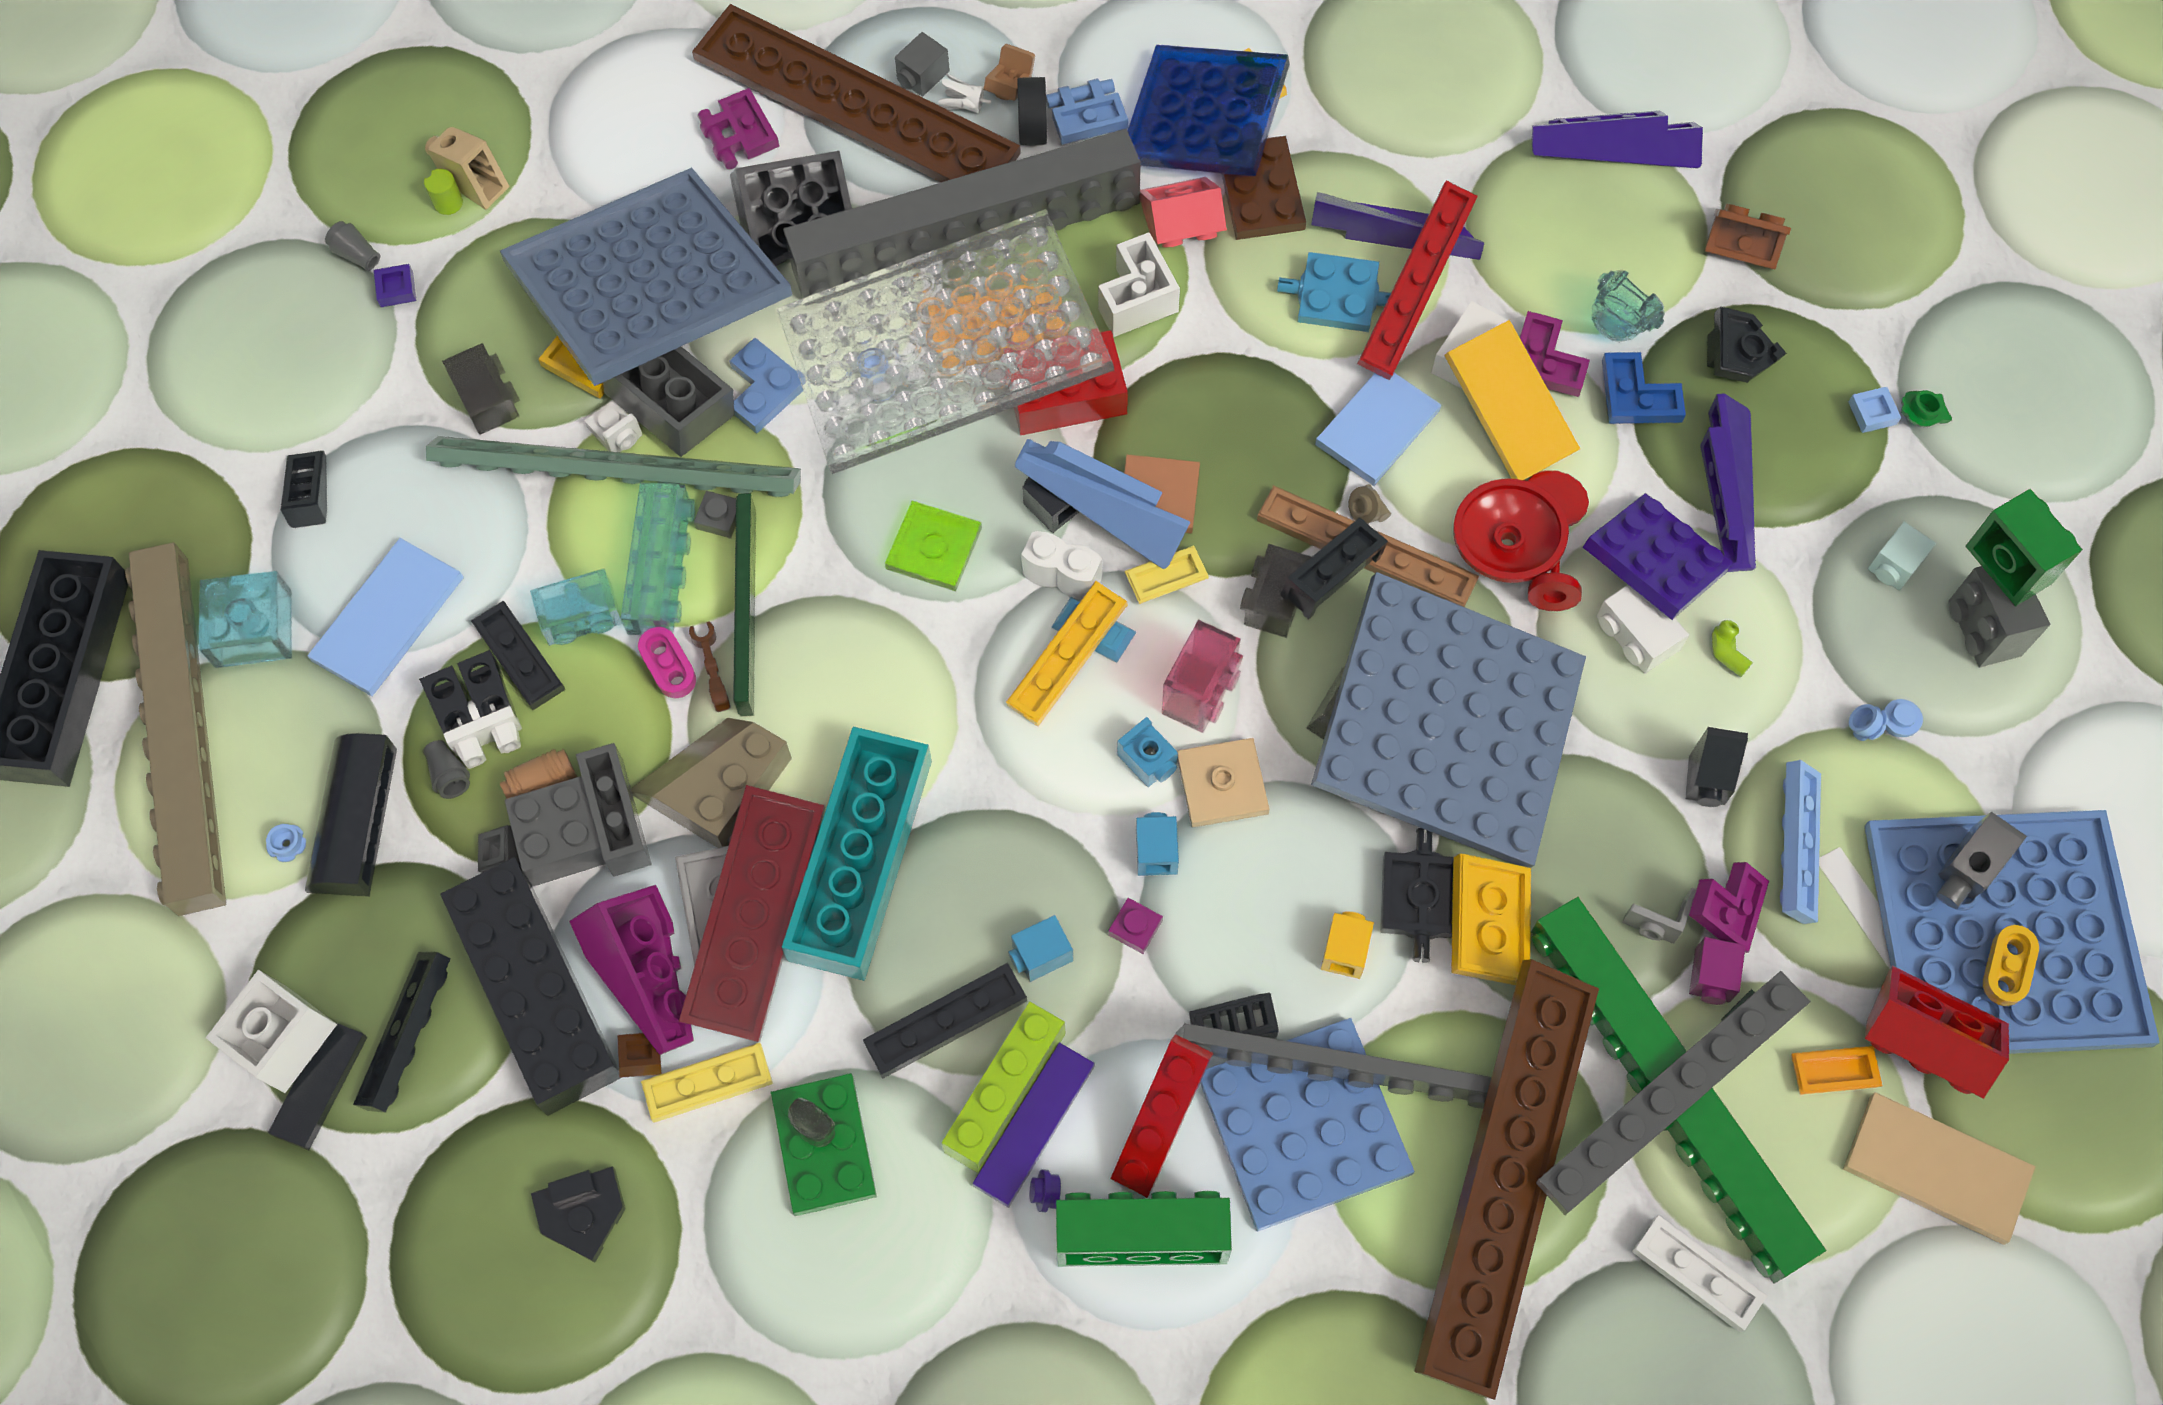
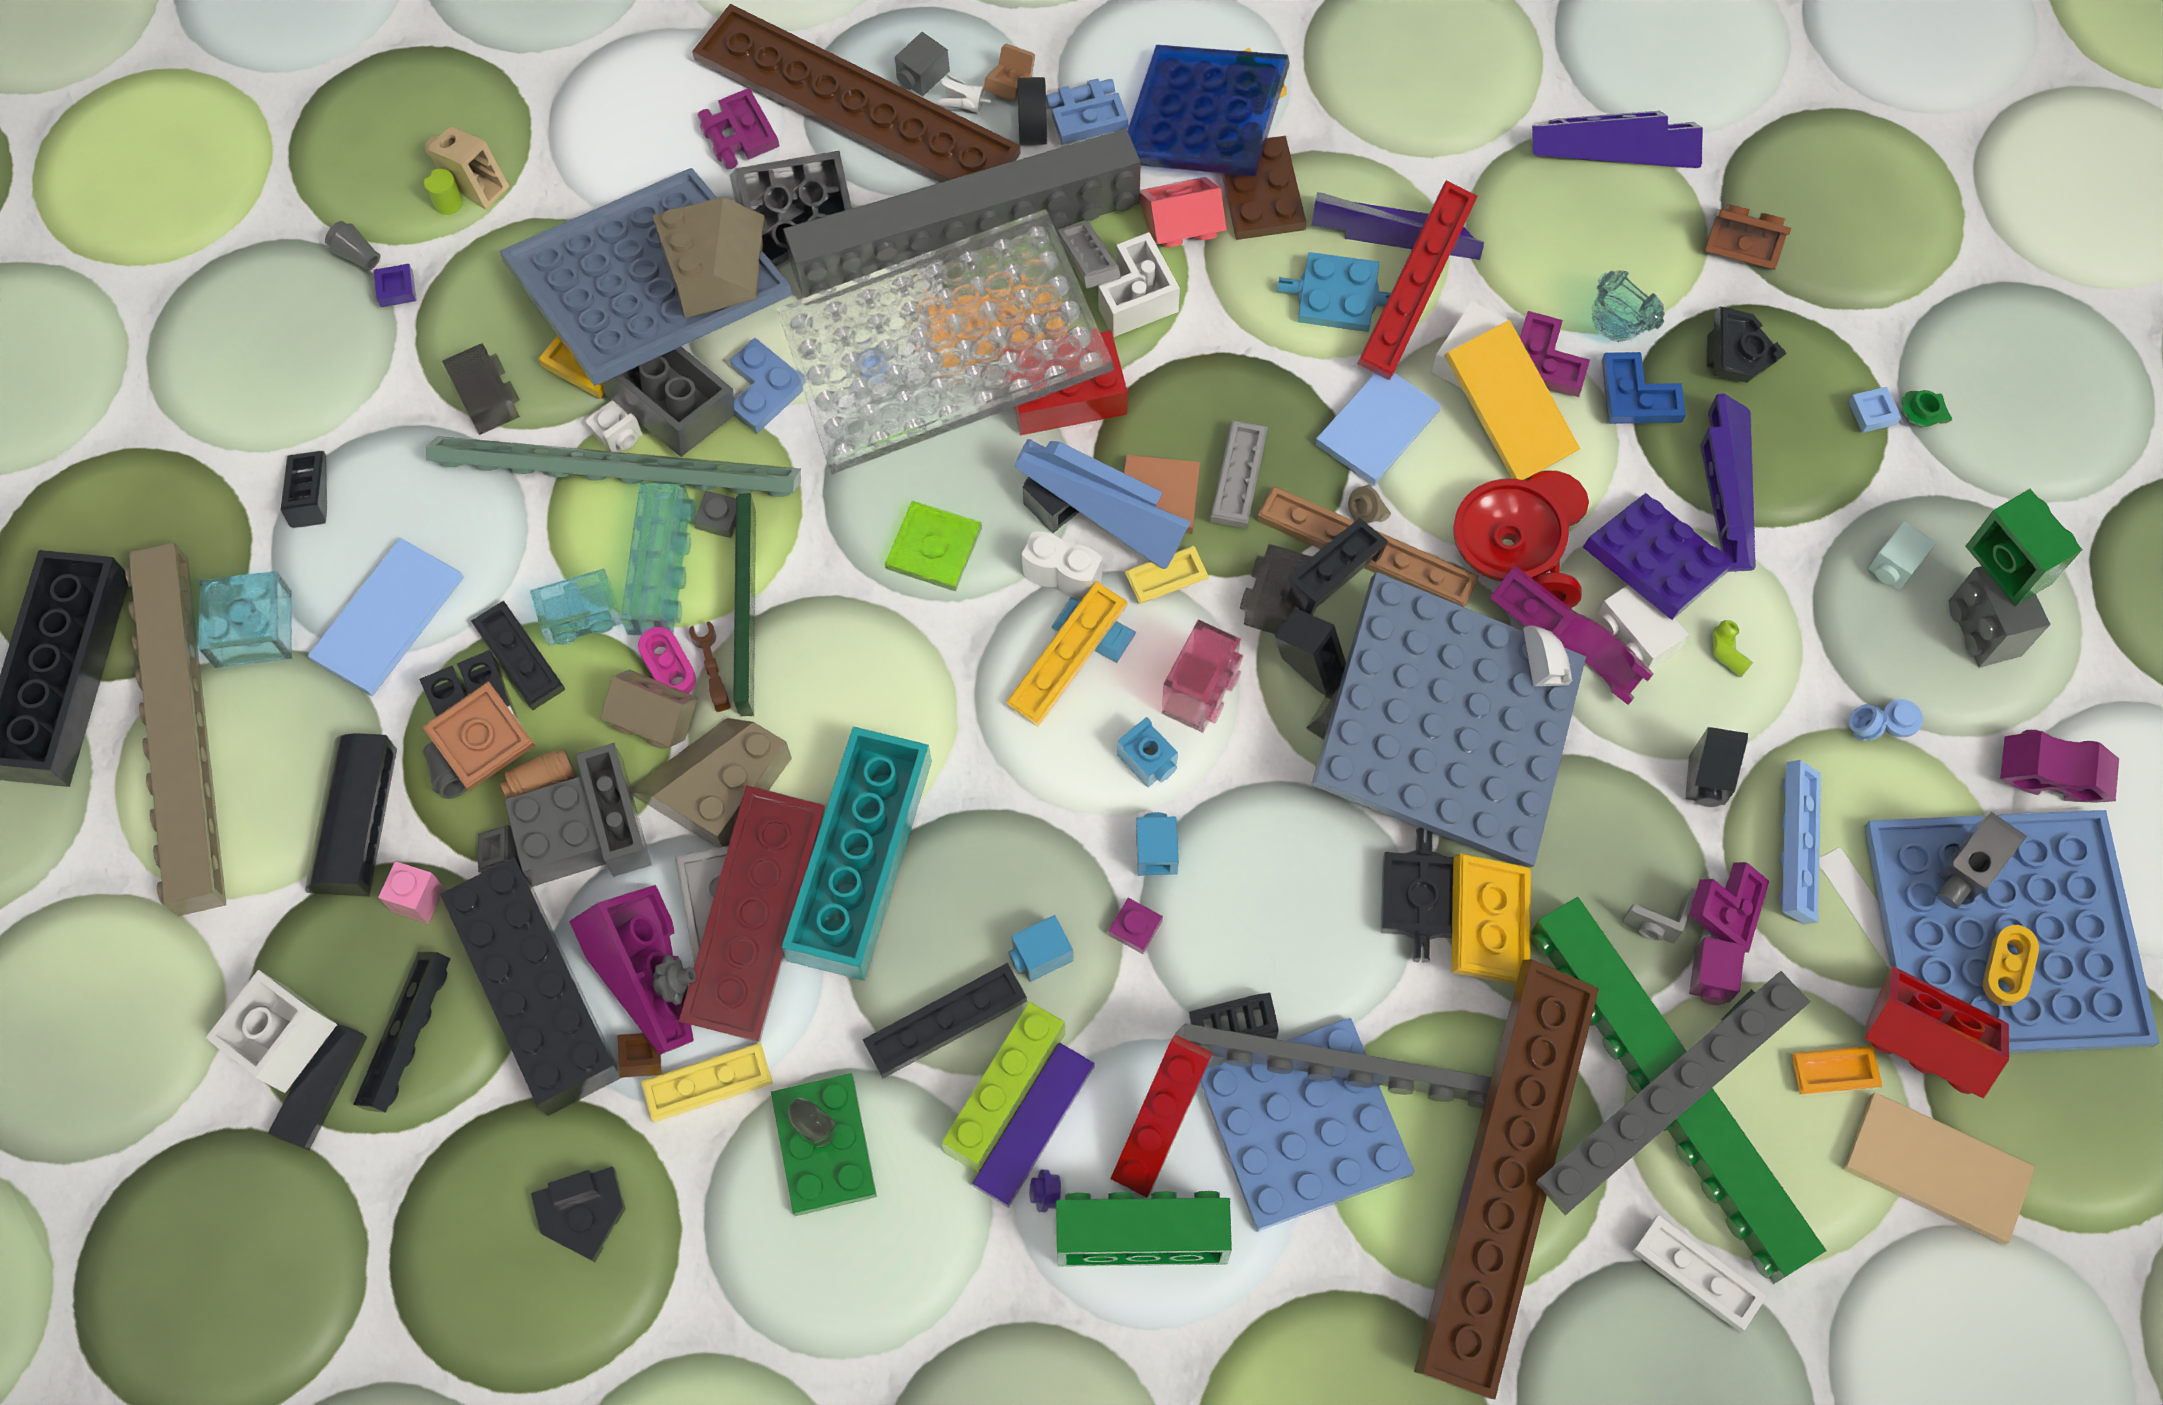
light blue plate [266,824,306,862] -> none
tan plate [1177,738,1270,828] -> none
yellow brick [1321,911,1374,979] -> none
none -> bright pink brick [378,861,444,924]
none -> nougat tile [423,682,535,791]
none -> dark tan brick [600,669,698,748]
none -> dark tan wedge [652,197,765,318]
none -> dark grey plant [653,955,696,1005]
none -> light grey plate [1055,221,1121,289]
none -> light grey plate [1210,420,1268,529]
none -> black slope [1275,608,1346,696]
none -> magenta piece [1490,566,1654,705]
none -> white brick [1523,626,1573,687]
none -> magenta brick [2000,730,2119,803]

